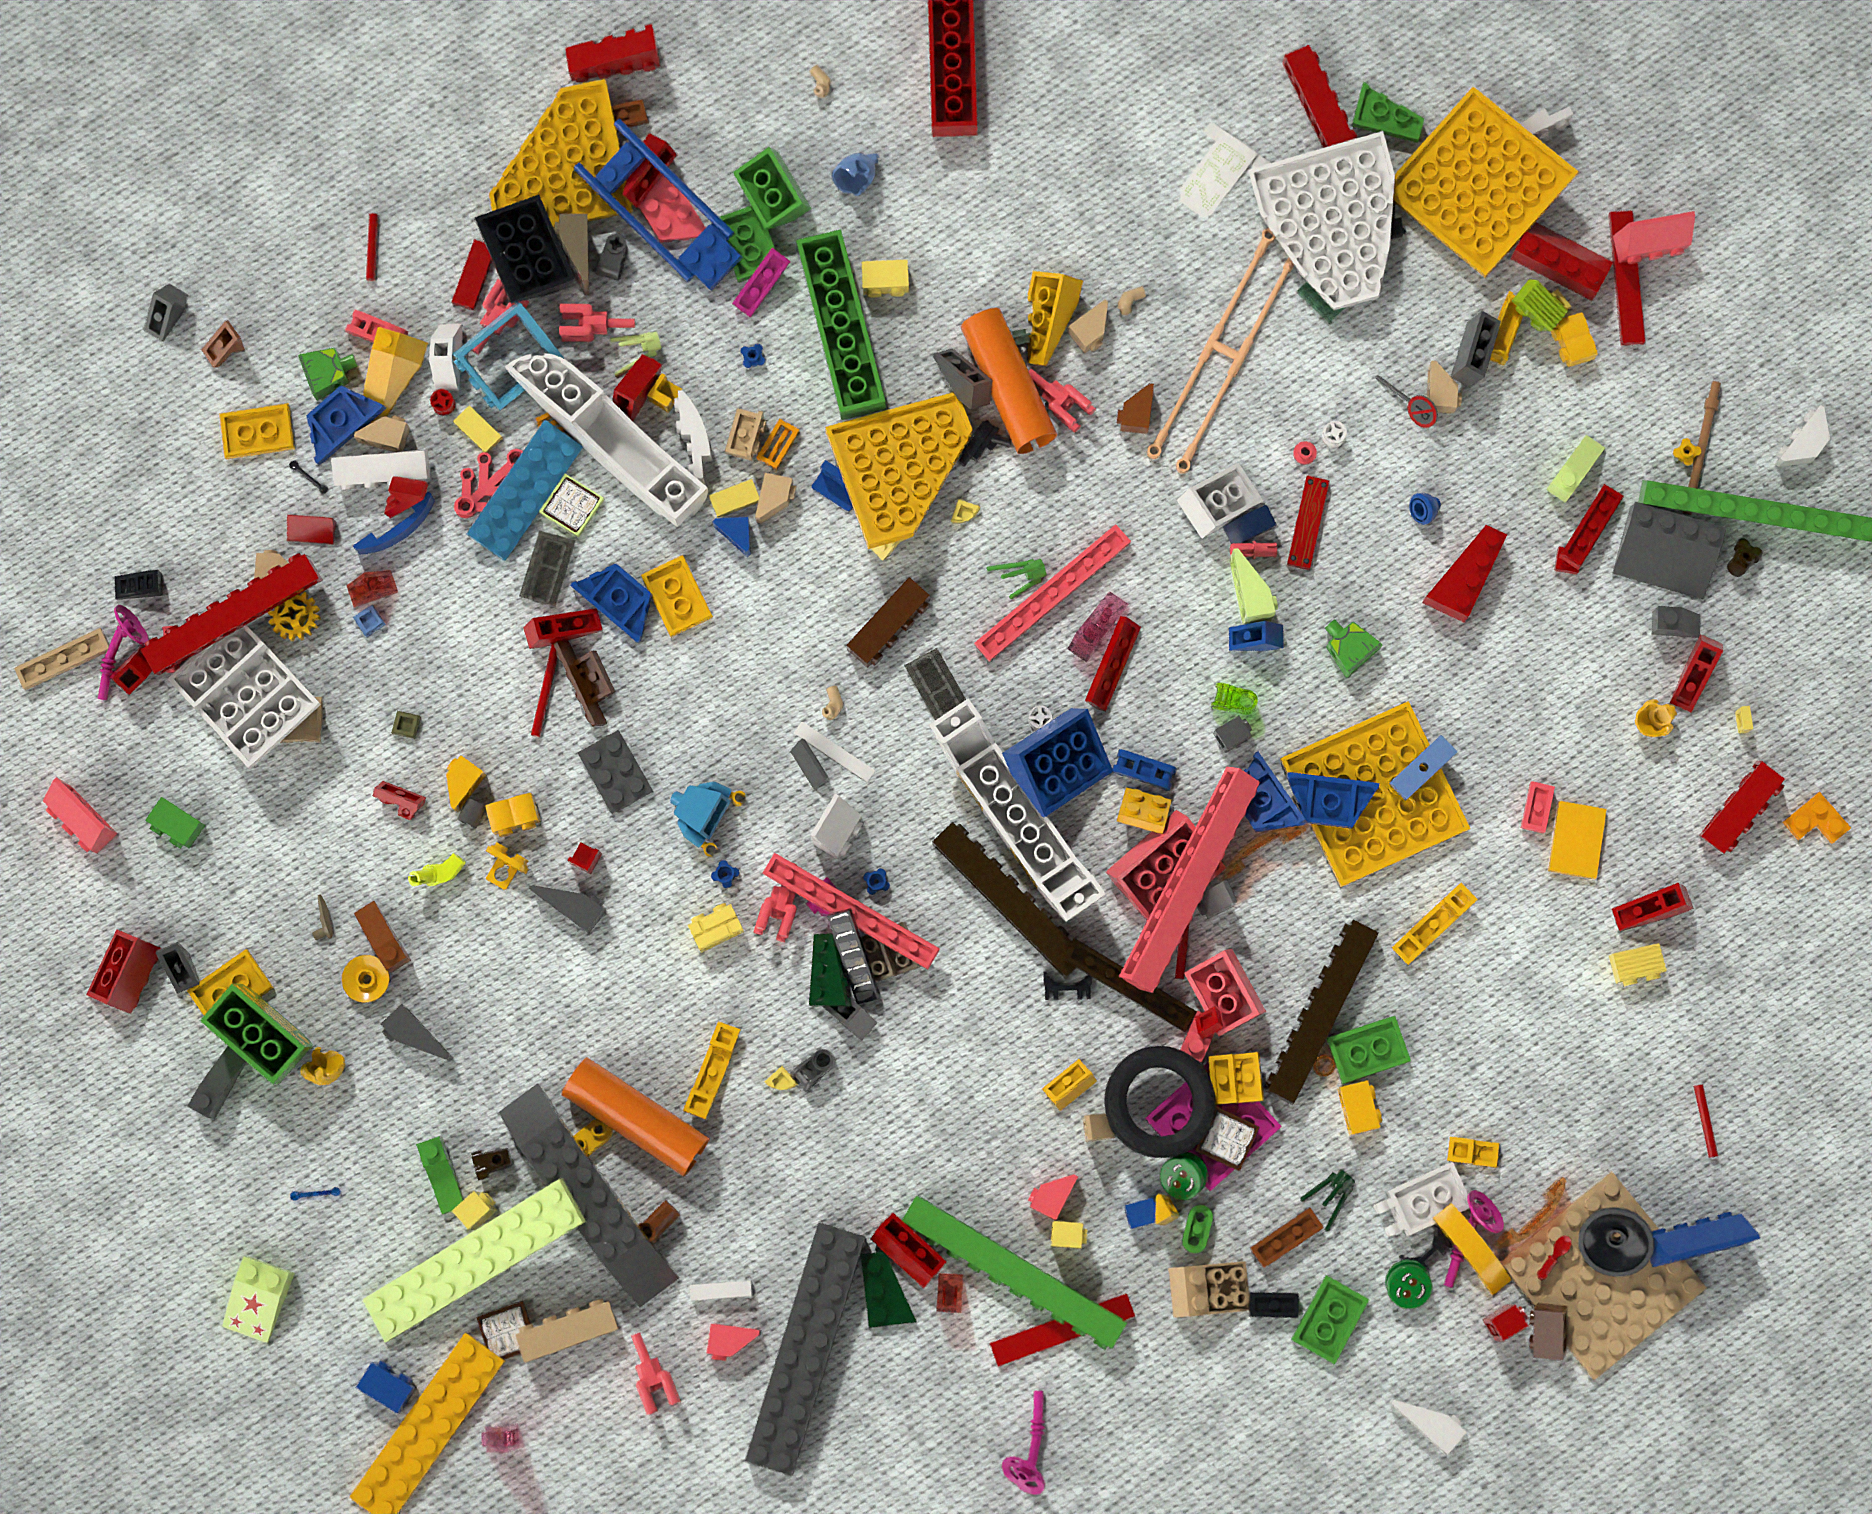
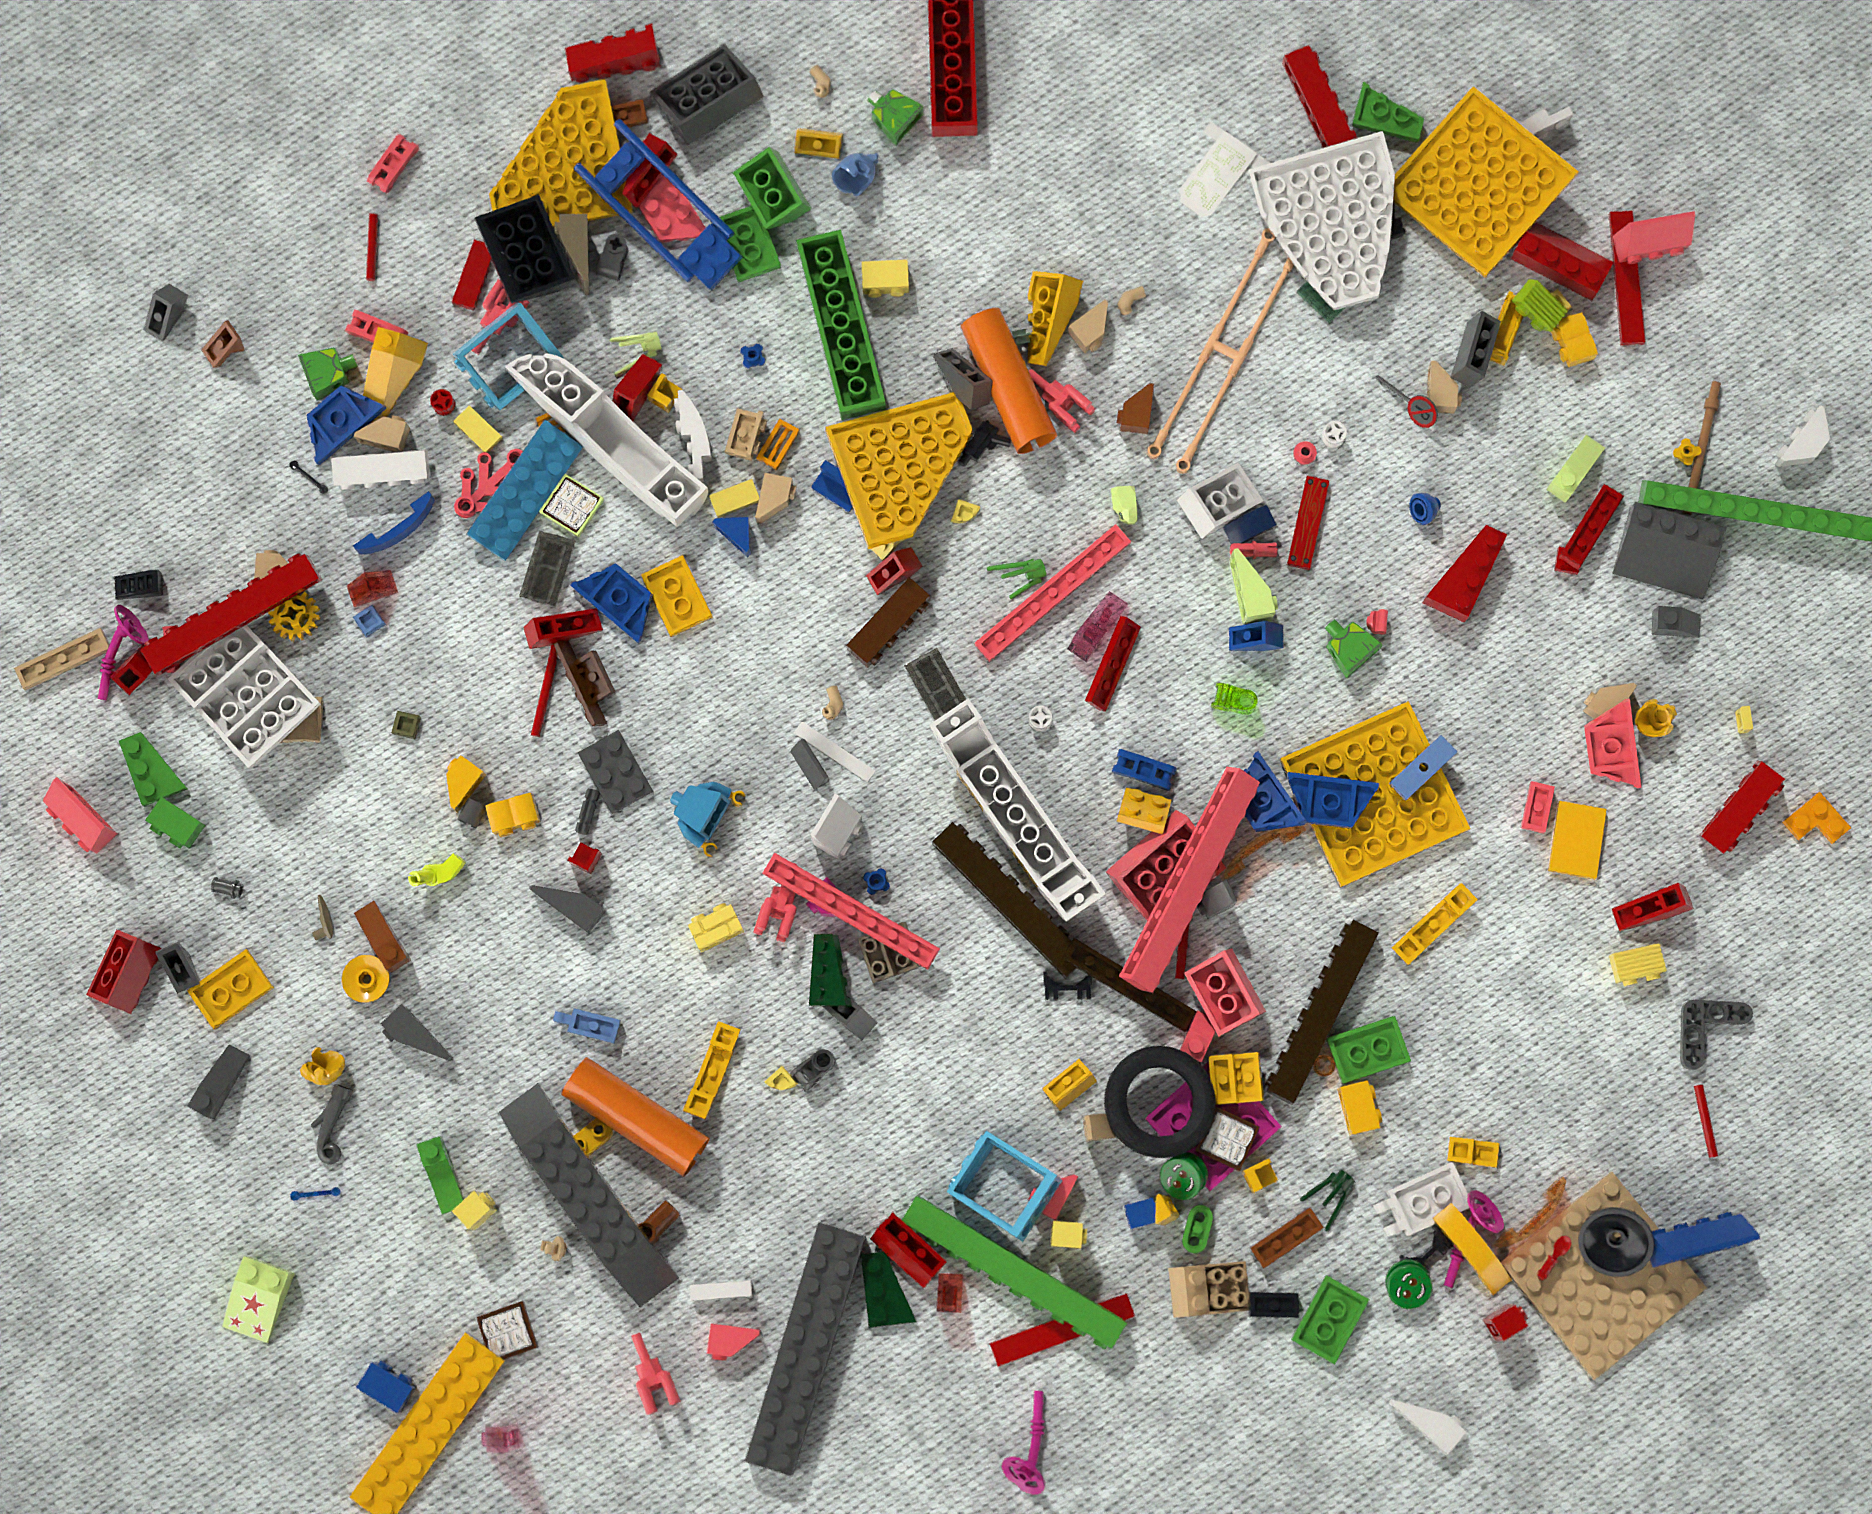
bright green brick [200,983,313,1084] -> none
yellow tile [219,403,295,459] -> none
red slope [287,515,336,545] -> none
yellowish green plate [362,1179,586,1343] -> none
red hinge [372,781,426,820] -> none
red slope [384,476,429,519] -> none
white slope [429,324,463,391] -> none
dark brown plate [471,1148,513,1181] -> none
yellow bracket [485,842,529,890] -> none
tan brick [515,1298,618,1363] -> none
coral plant [559,304,635,342] -> none
blue plate [711,860,739,888] -> none
dark pink tile [732,248,791,318] -> none
tile [827,908,881,1004] -> none
blue slope [1002,708,1112,817] -> none
red plate [1195,1006,1223,1039] -> none
dark grey brick [1213,715,1252,753] -> none
reddish brown brick [1529,1303,1568,1361] -> none
red slope [1670,634,1724,713] -> none
dark brown plate [1727,538,1763,577] -> none
none -> bright green wing [119,732,188,806]
none -> dark grey pin [211,877,244,899]
none -> dark grey plant [311,1084,353,1165]
none -> coral plate [367,134,419,194]
none -> tan plate [540,1236,567,1261]
none -> medium blue plate [553,1008,621,1044]
none -> dark grey axle [575,789,599,835]
none -> dark grey slope [649,44,764,145]
none -> yellow slope [794,128,843,159]
none -> red slope [866,547,923,595]
none -> bright green torso [867,89,924,146]
none -> medium azure window [947,1131,1063,1242]
none -> yellowish green rock [1111,486,1137,525]
none -> yellow panel [1241,1158,1278,1193]
none -> coral plate [1367,609,1388,634]
none -> tan slope [1583,683,1637,719]
none -> coral wing [1584,699,1642,788]
none -> dark grey beam [1680,1000,1753,1070]

